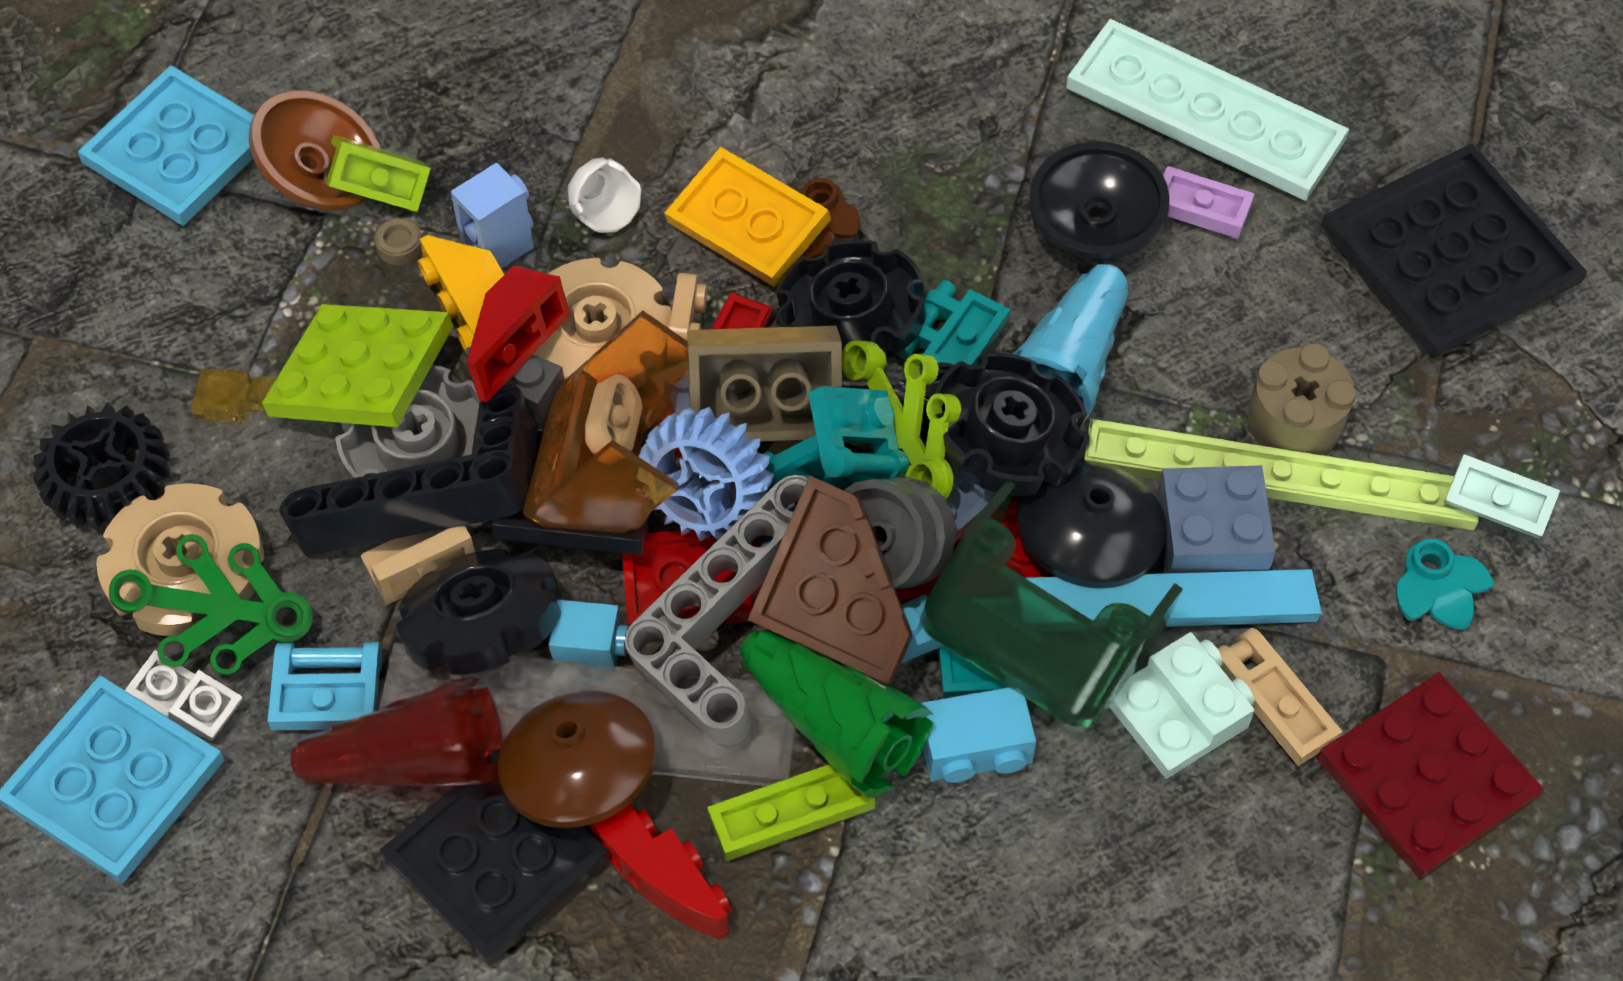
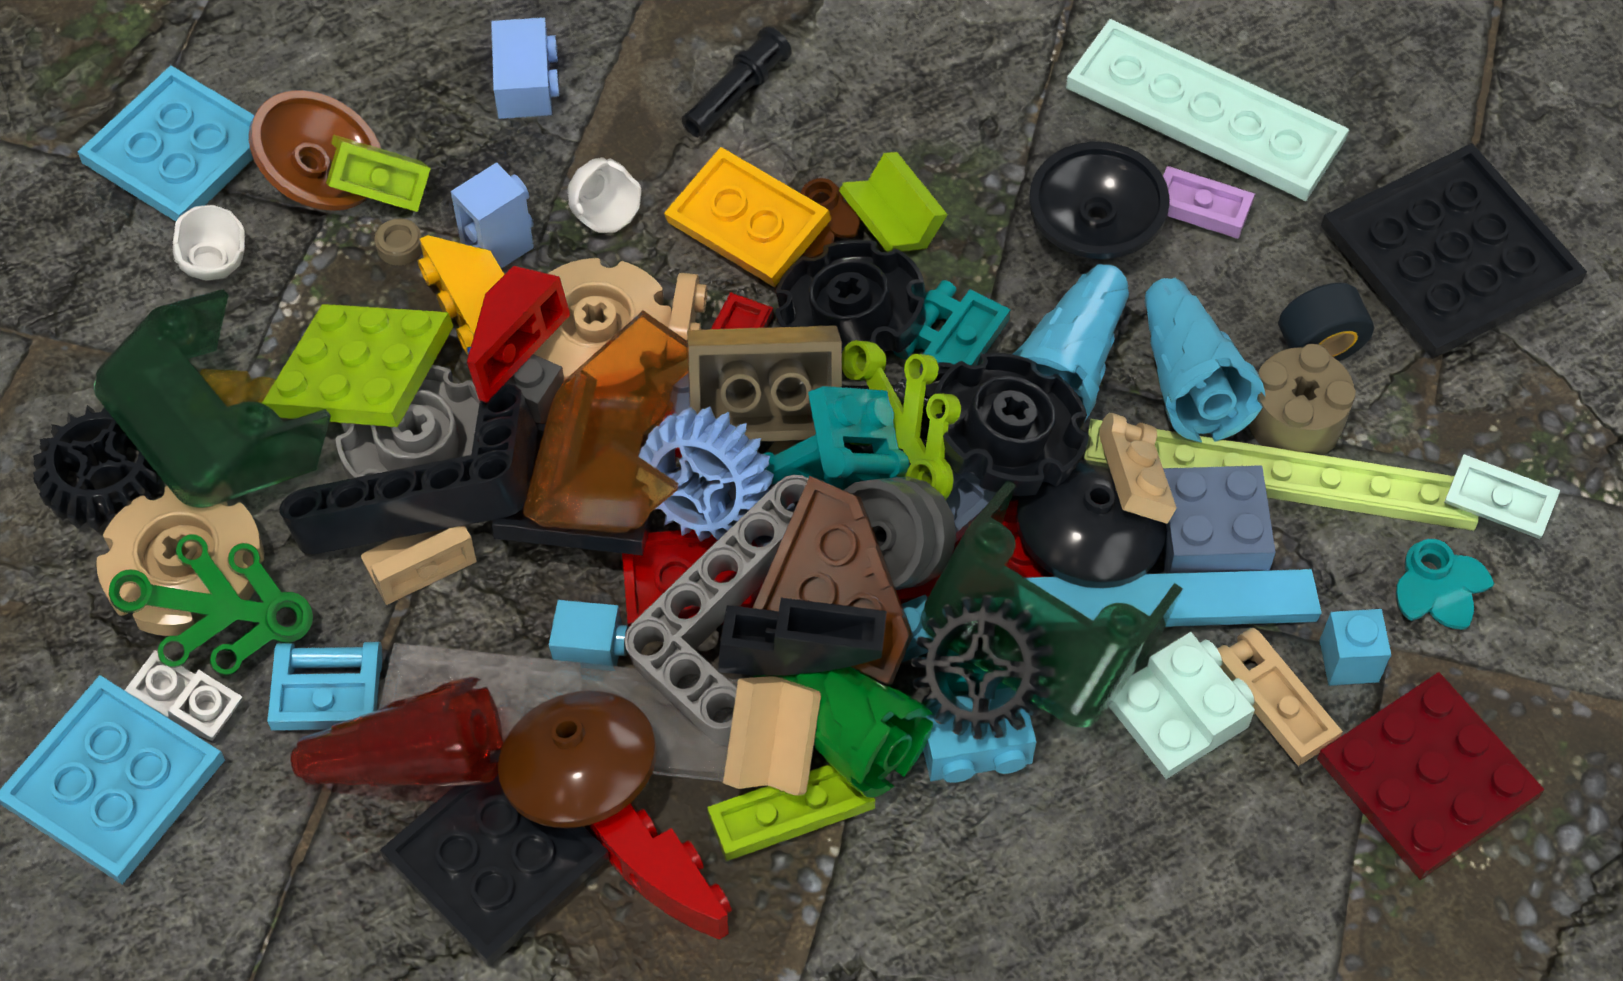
black piece [396,549,561,675] -> none
tan plate [585,374,642,462] -> none
none -> clear green windscreen [94,289,331,508]
none -> white hair [173,205,245,281]
none -> light blue brick [491,17,559,119]
none -> black pin [681,26,792,138]
none -> black slope [718,597,887,675]
none -> tan panel [723,676,821,796]
none -> lime panel [839,152,948,252]
none -> black gear [912,595,1057,739]
none -> tan plate [1099,413,1177,524]
none -> medium azure cone [1144,278,1266,442]
none -> black wheel [1278,283,1375,361]
none -> medium azure brick [1320,609,1391,686]

